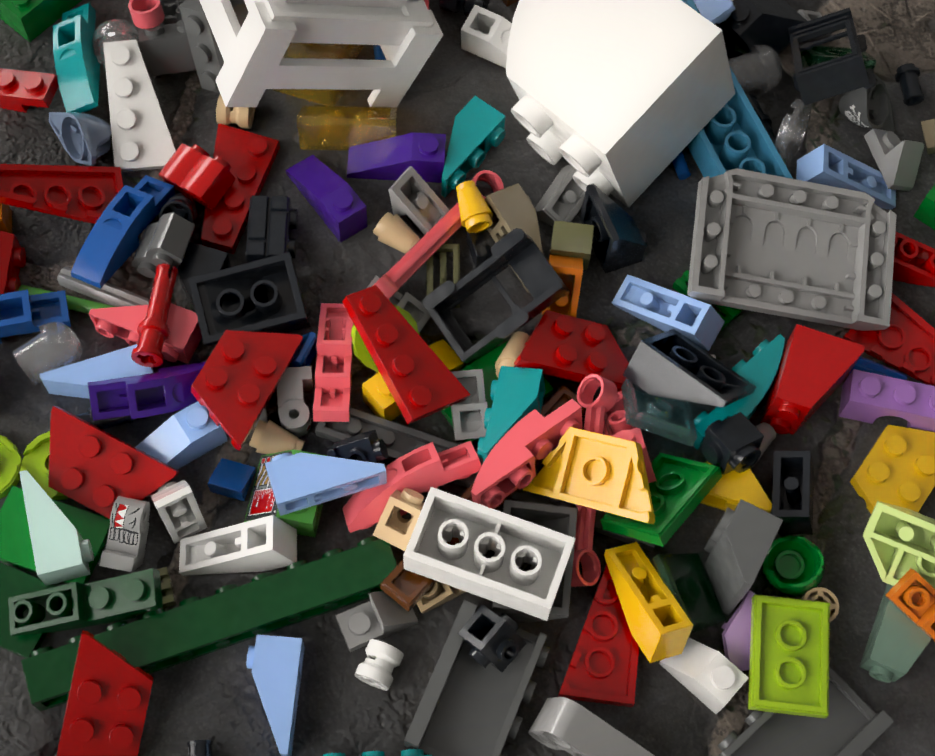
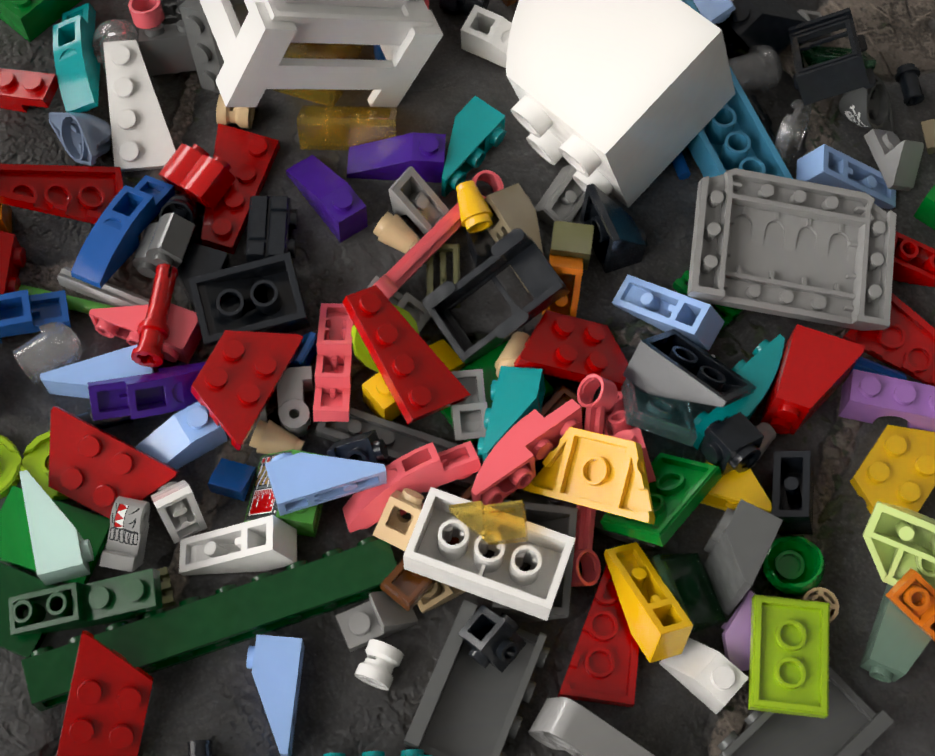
none -> clear yellow slope [449,500,529,545]

